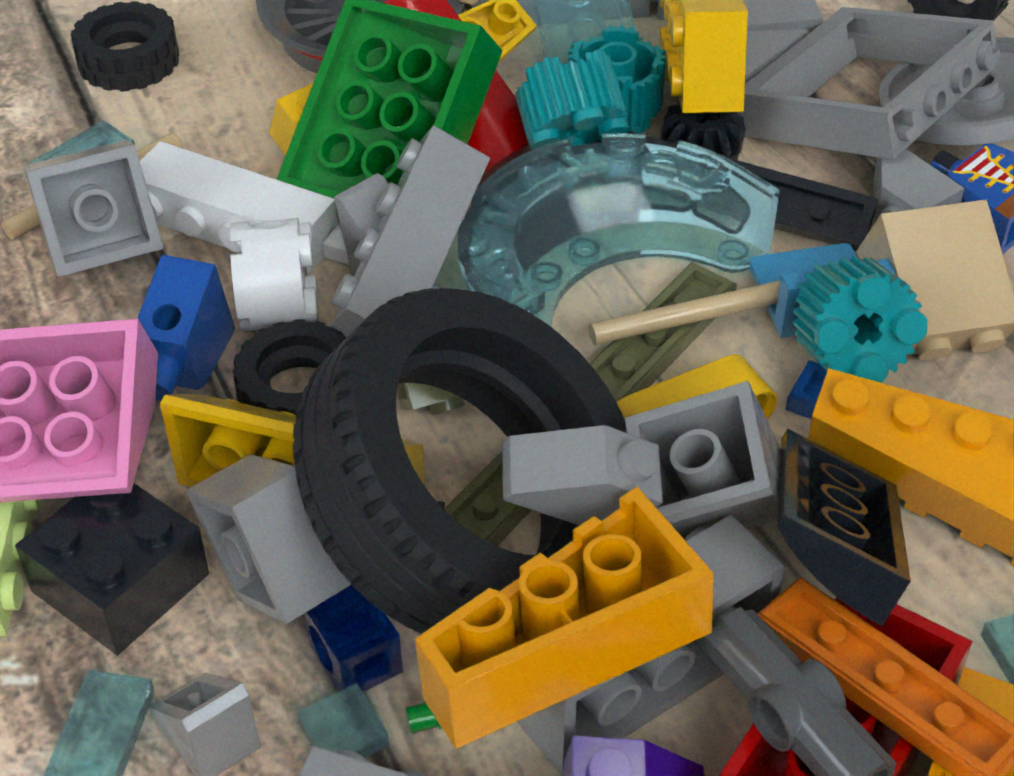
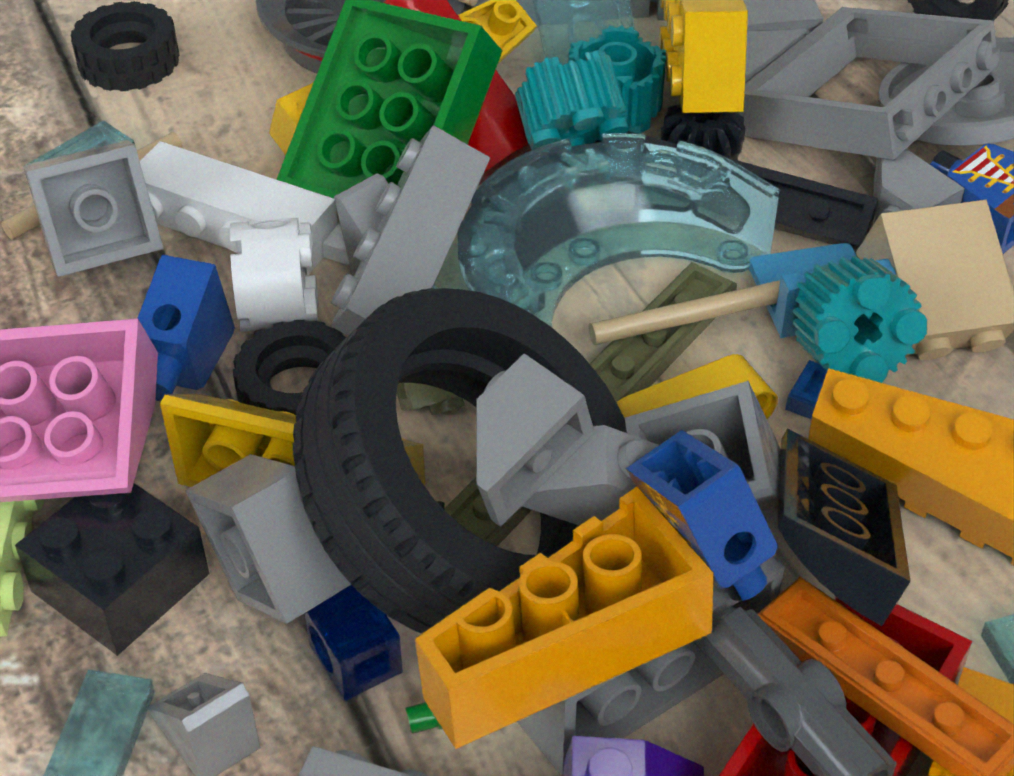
clear light blue tile [297,683,389,758] -> none
none -> light grey slope [477,354,595,527]
none -> blue torso [625,430,778,601]

